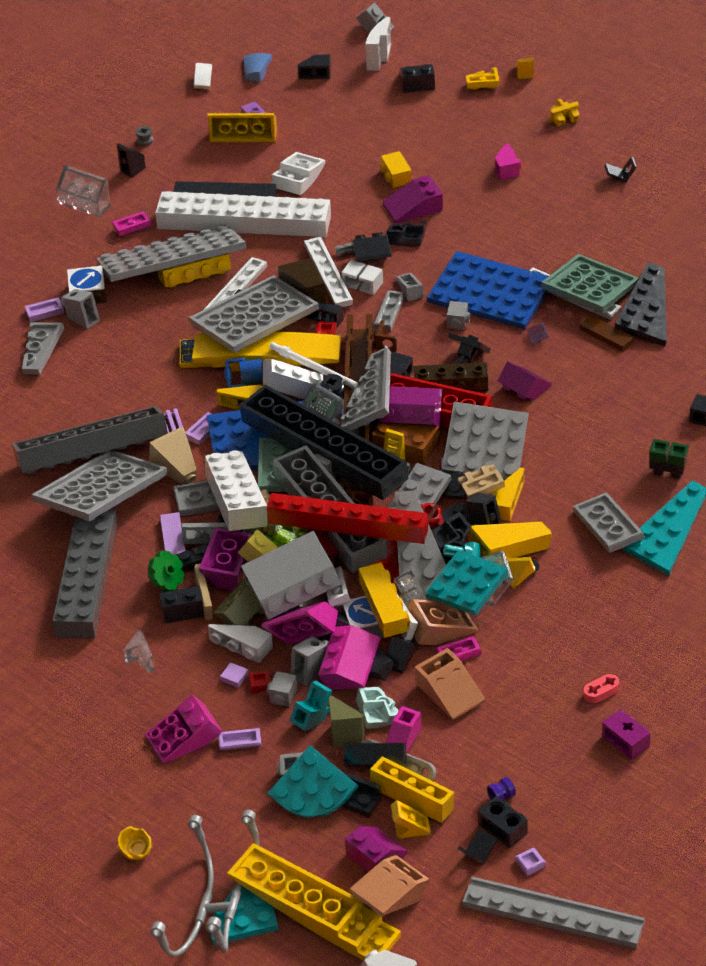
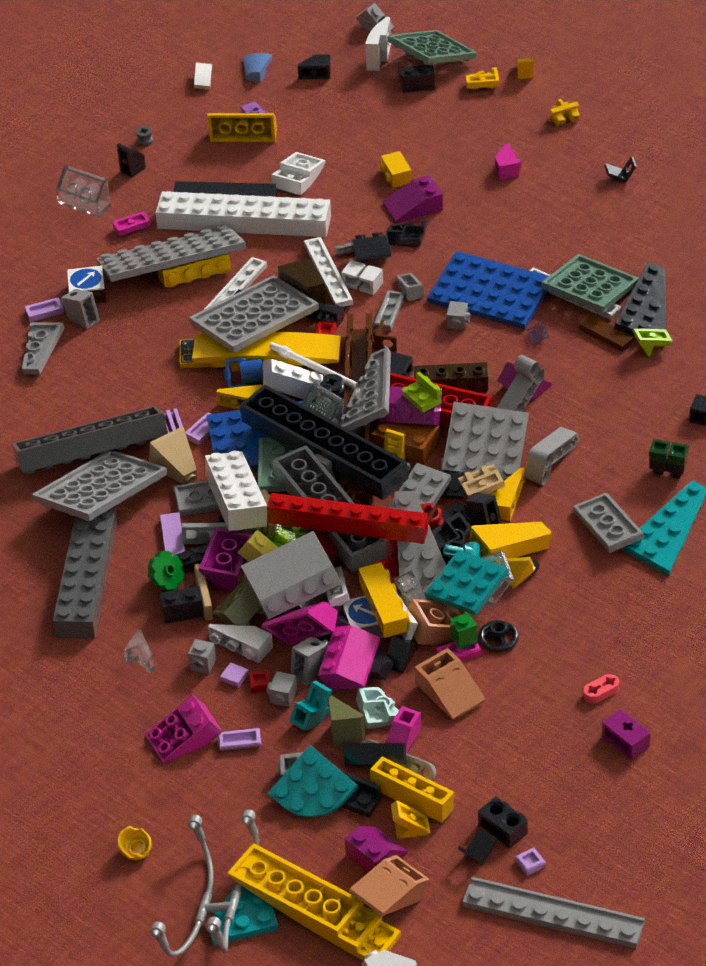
black piece [448,333,491,364] -> none
dark purple wheel [486,777,516,801] -> none
none -> light grey brick [188,639,216,674]
none -> sand green piece [388,30,477,65]
none -> lime bracket [401,372,442,413]
none -> green brick [450,613,478,649]
none -> black piece [478,620,519,652]
none -> light grey beam [497,355,545,412]
none -> light grey beam [525,427,579,485]
none -> lime slope [632,329,672,357]

